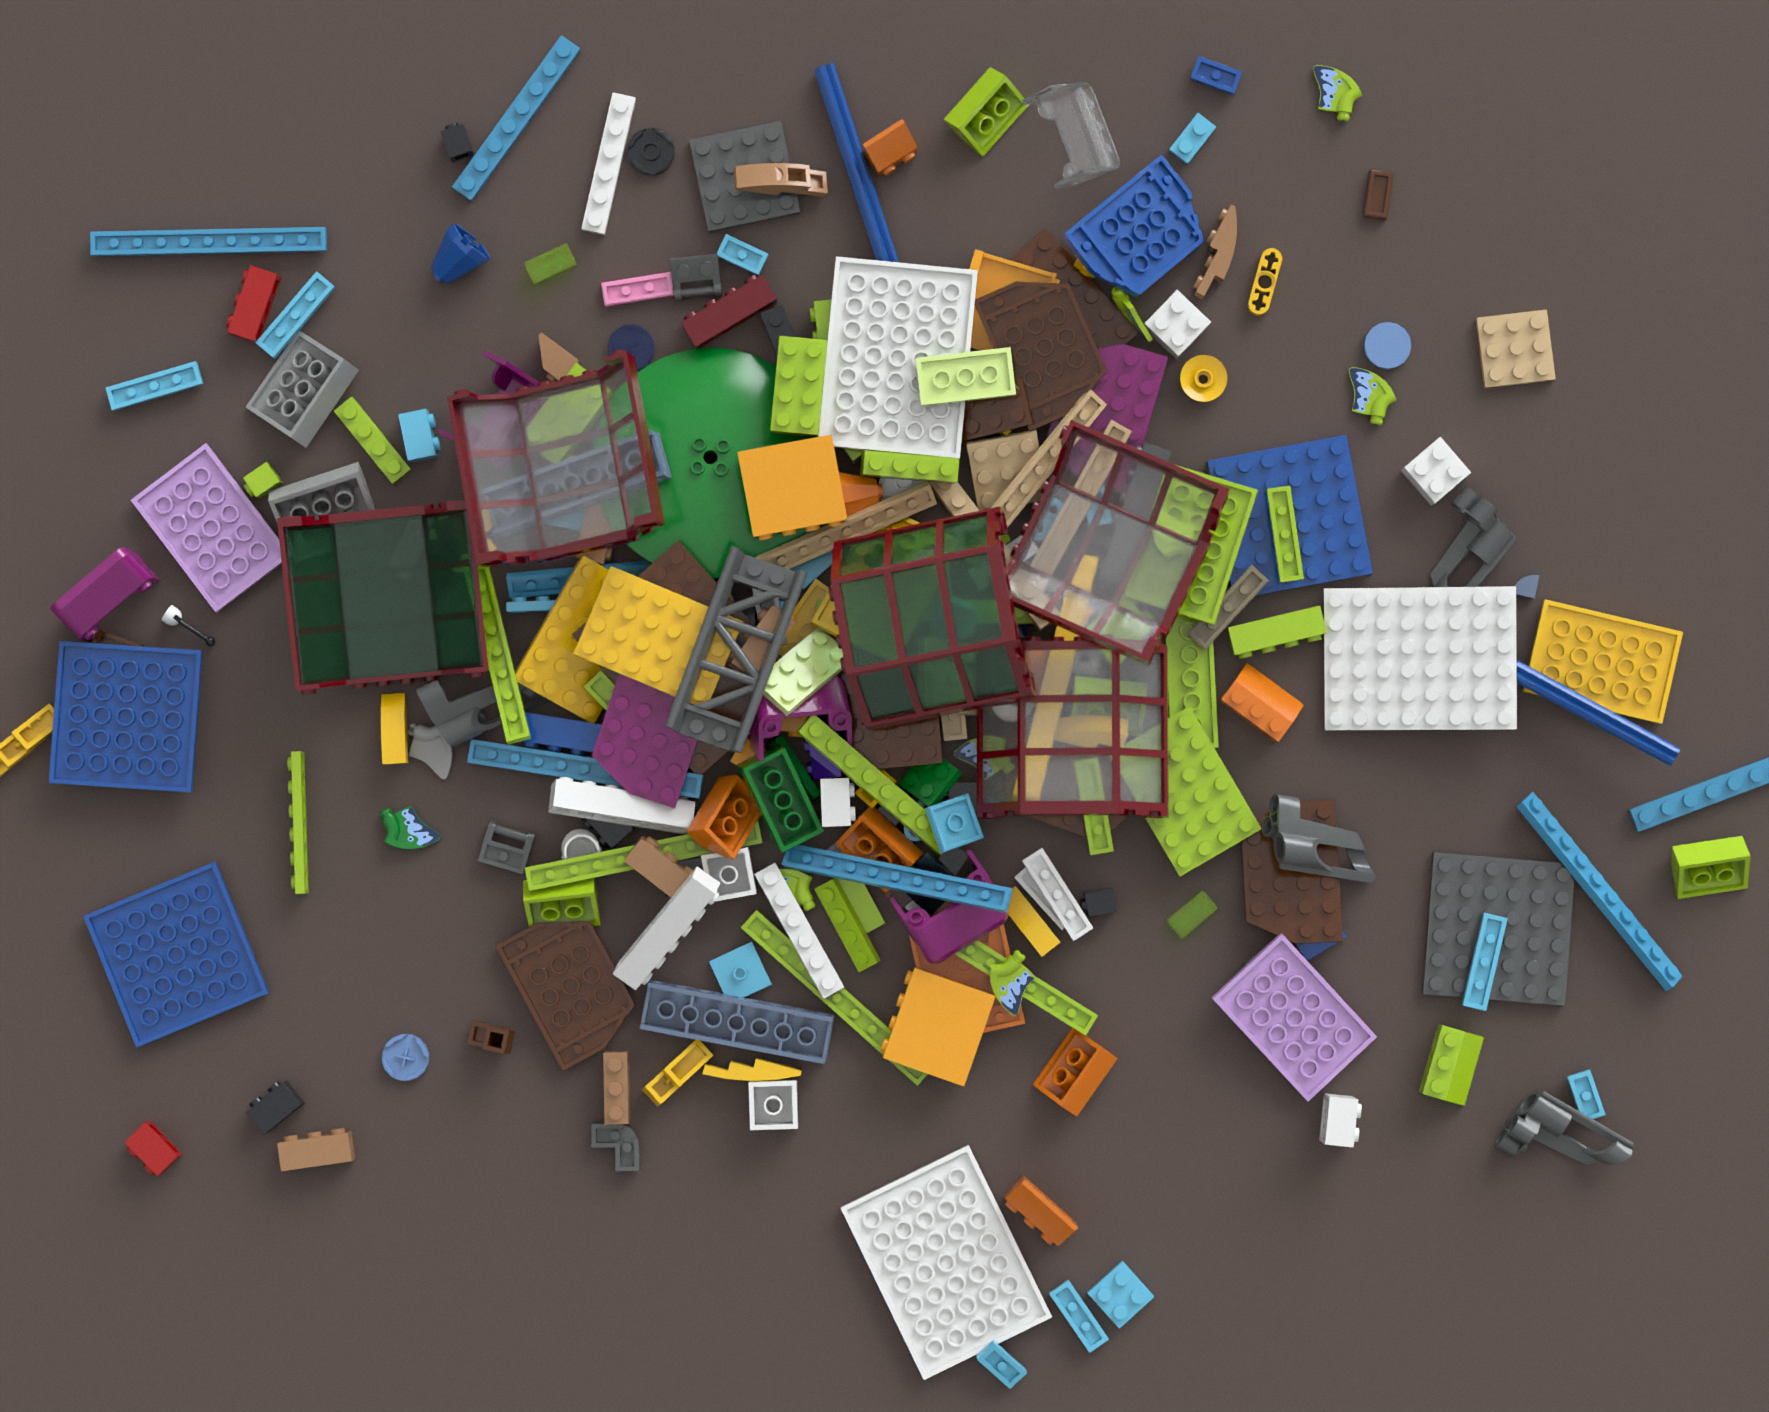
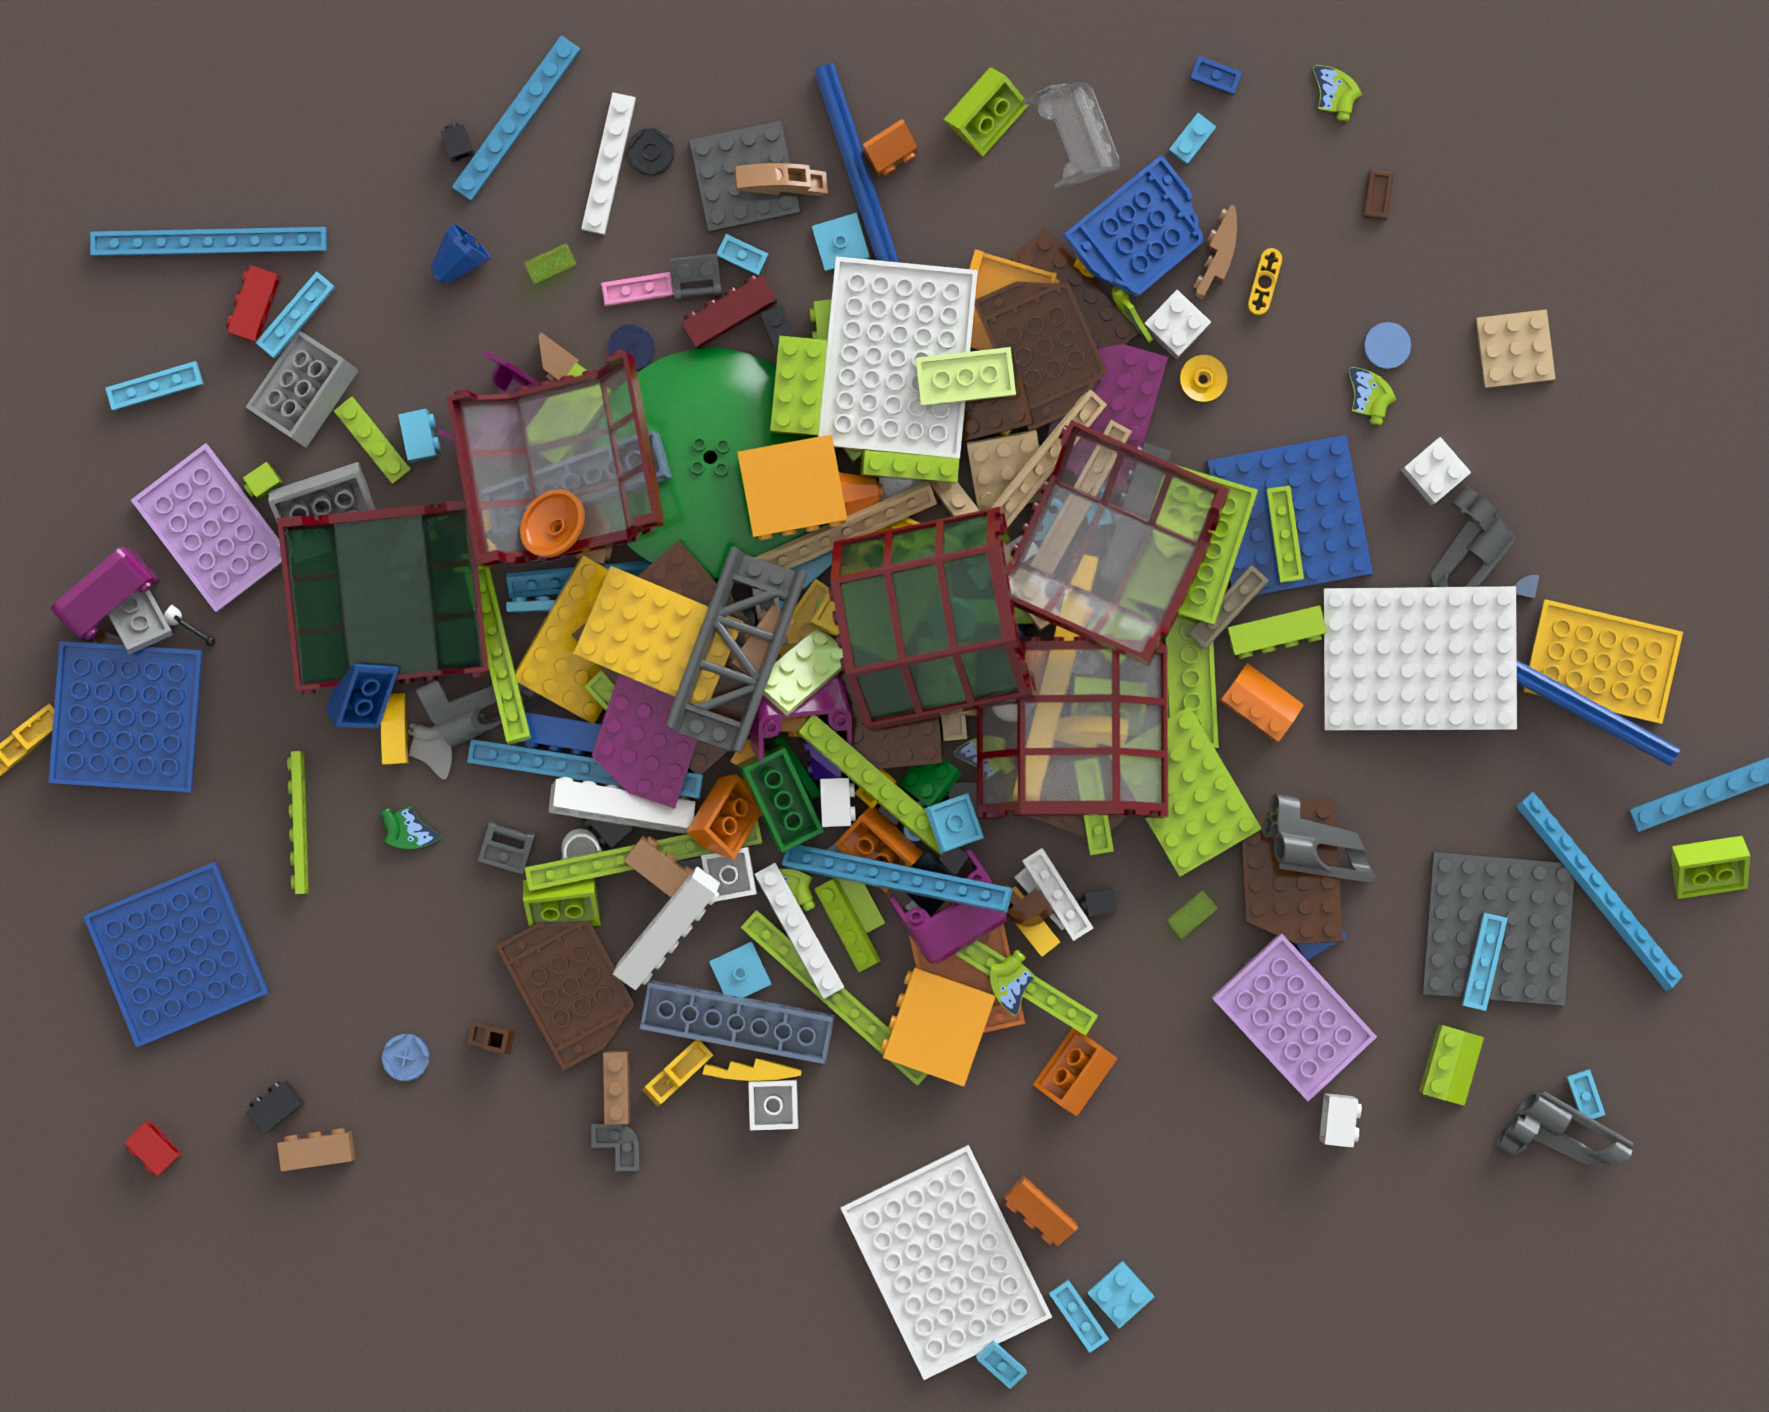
none -> light grey plate [108,590,173,654]
none -> blue slope [326,664,399,729]
none -> orange dish [520,489,585,557]
none -> medium azure plate [812,213,870,272]
none -> reddish brown brick [1003,883,1055,927]

